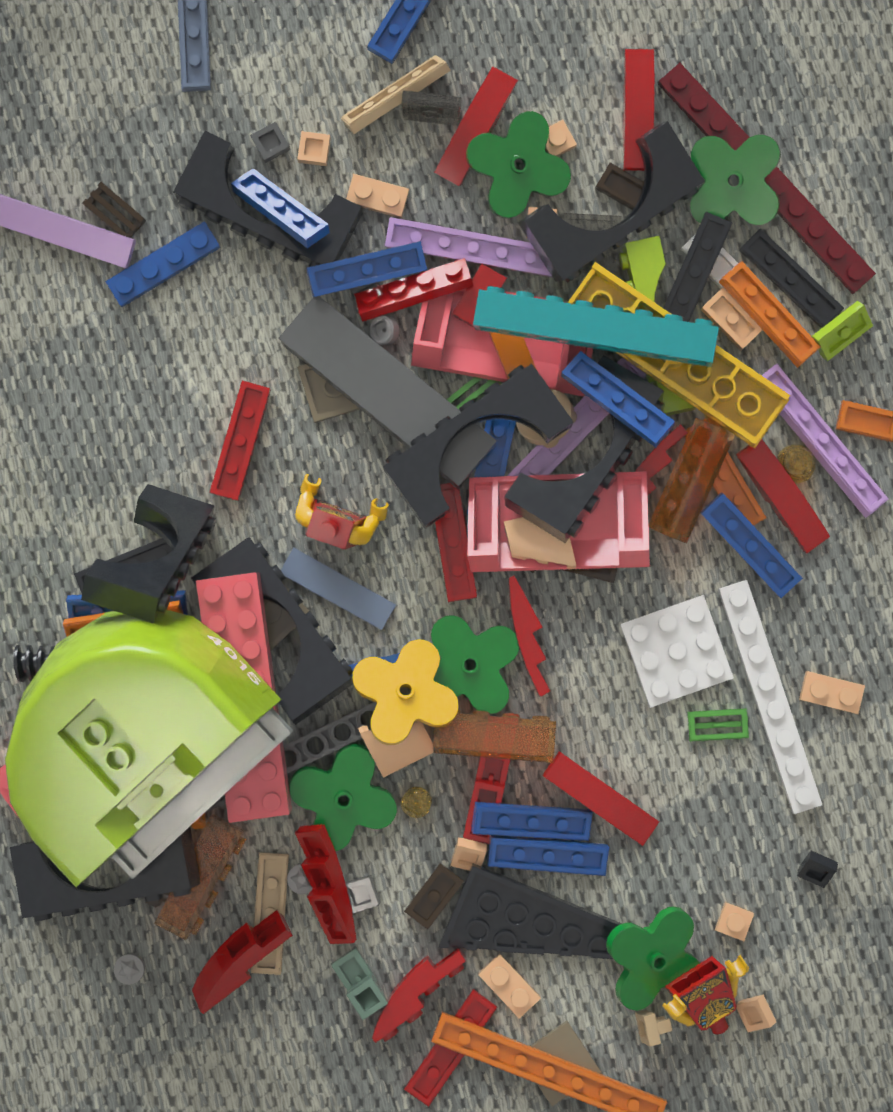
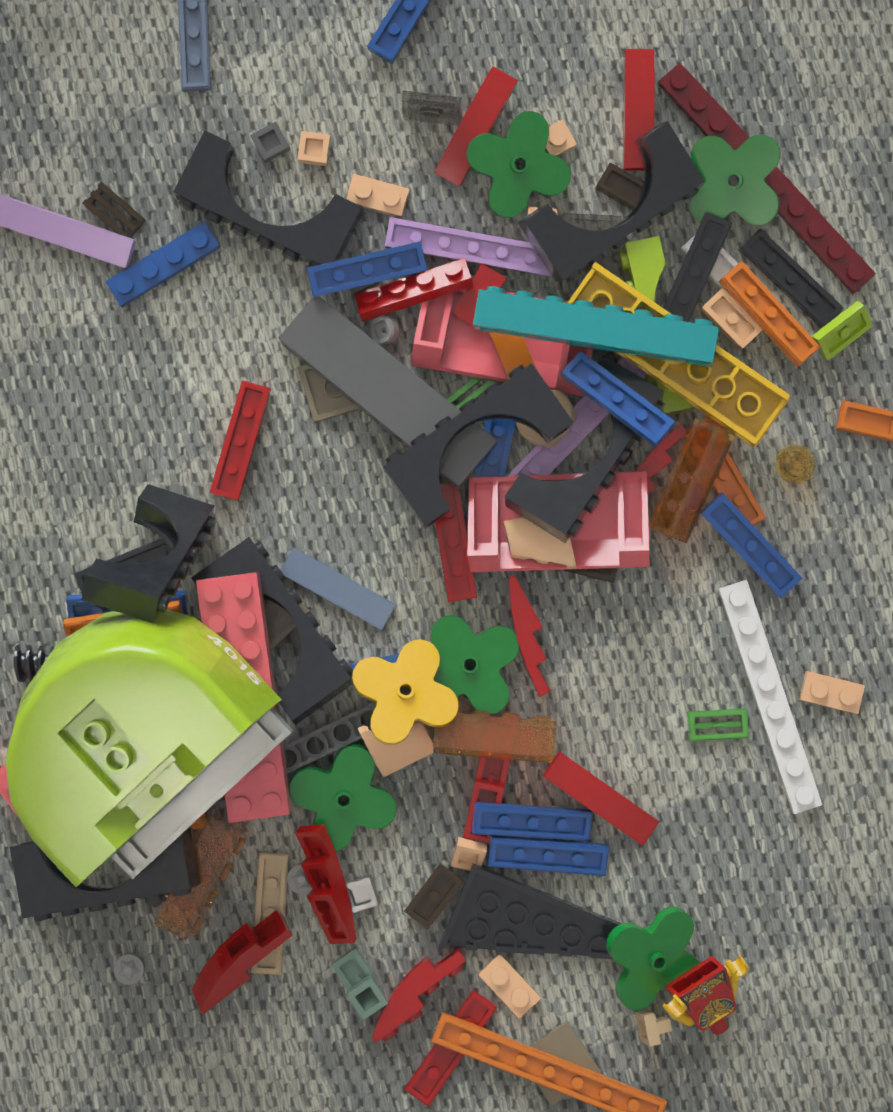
plate [231,169,330,248] -> none
torso [295,474,389,550] -> none
tan tile [341,55,451,134] -> none
clear yellow tile [401,787,432,818] -> none
white plate [620,595,734,708] -> none
light nougat plate [715,902,754,941] -> none
red slope [736,439,830,553] -> none
light nougat plate [736,994,776,1032] -> none
lavender tile [762,364,888,518] -> none
black plate [797,850,838,888] -> none

